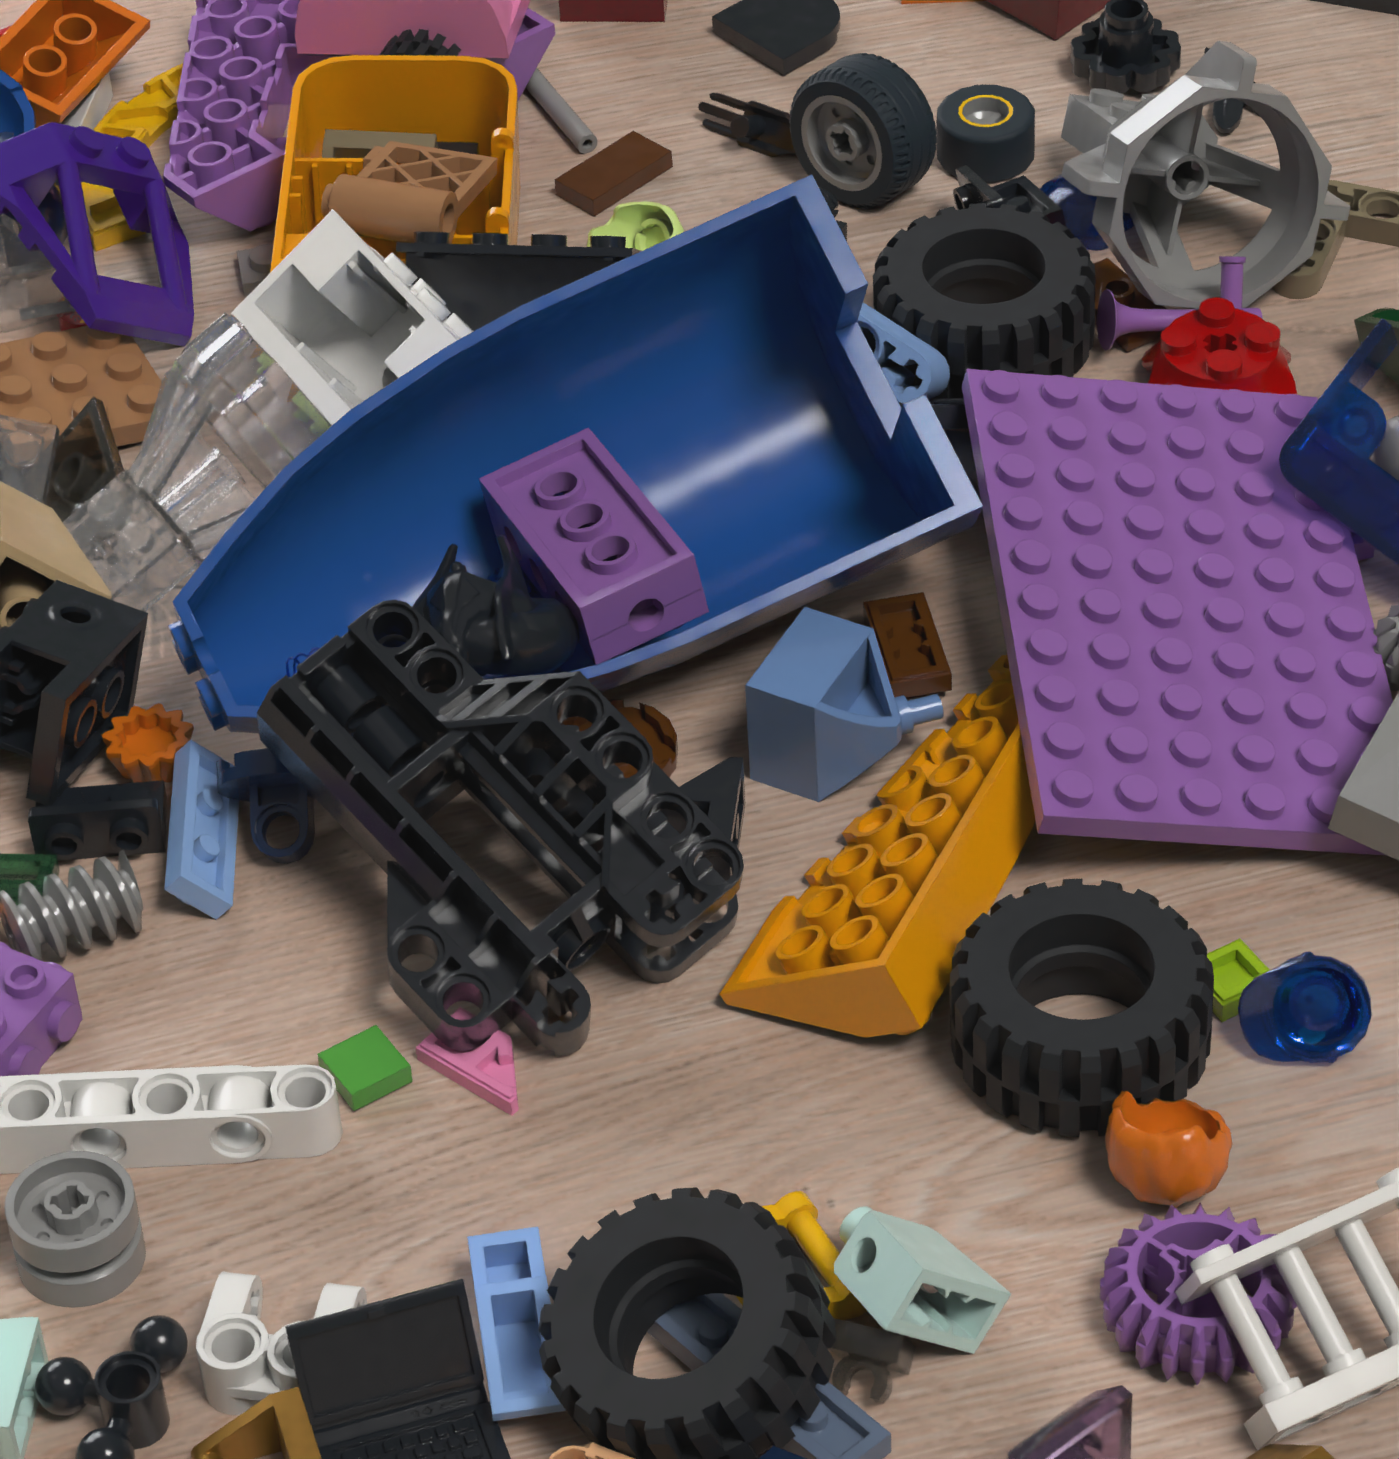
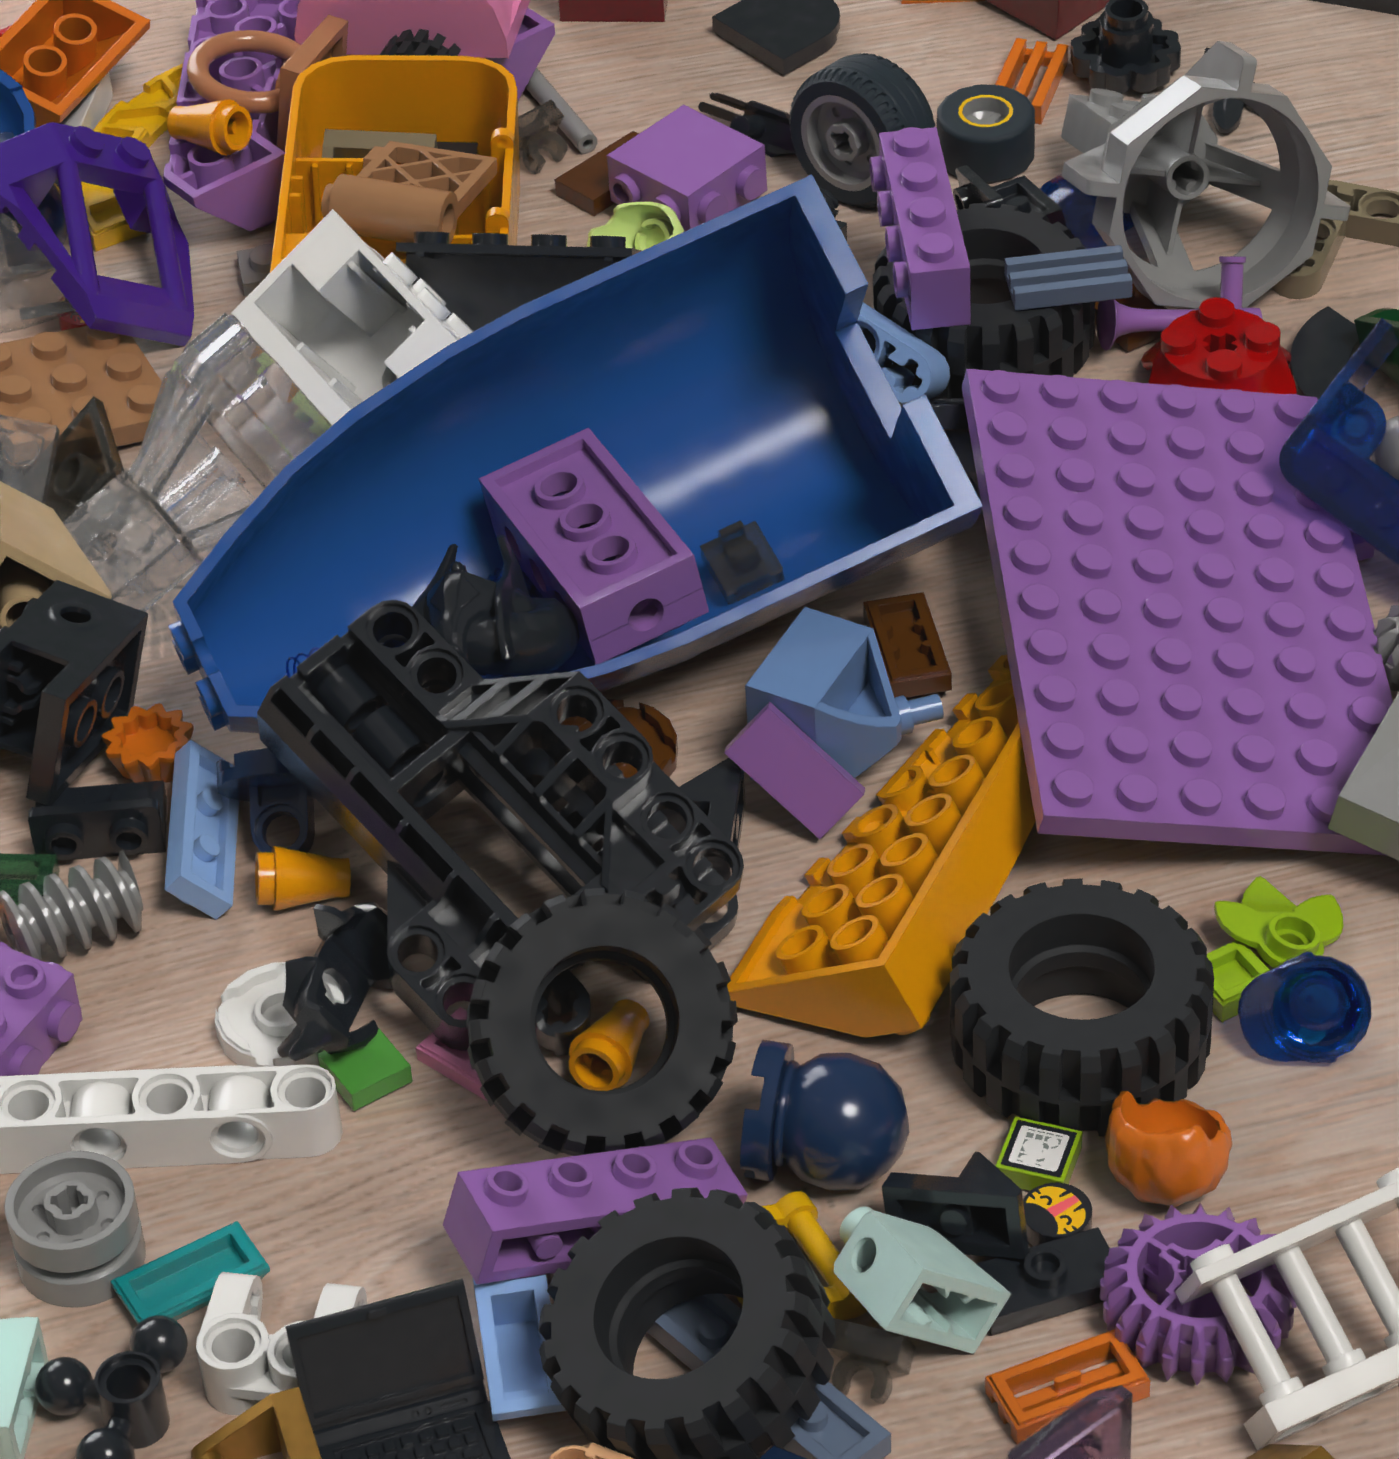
none -> teal tile [111,1221,270,1325]
none -> light orange cone [167,99,252,155]
none -> nougat tile [187,14,348,152]
none -> white tile [215,962,344,1067]
none -> light orange cone [255,846,351,911]
none -> black piece [277,902,392,1061]
none -> medium lavender brick [443,1137,748,1284]
none -> black tyre [466,888,738,1156]
none -> clear smoke tile [518,99,568,175]
none -> light orange cone [568,999,650,1091]
none -> medium lavender brick [607,105,767,232]
none -> clear smoke tile [700,520,784,605]
none -> medium lavender tile [724,702,865,839]
none -> dark blue tile [740,1040,909,1191]
none -> medium lavender brick [869,127,971,330]
none -> black slope [882,1152,1029,1259]
none -> black plate [976,1227,1109,1335]
none -> orange tile [985,1329,1150,1446]
none -> orange tile [995,38,1068,124]
none -> tile [996,1116,1082,1191]
none -> sand blue tile [1005,245,1133,311]
none -> tile [1023,1183,1092,1246]
none -> lime plate [1214,876,1344,974]
none -> black tile [1290,306,1365,424]

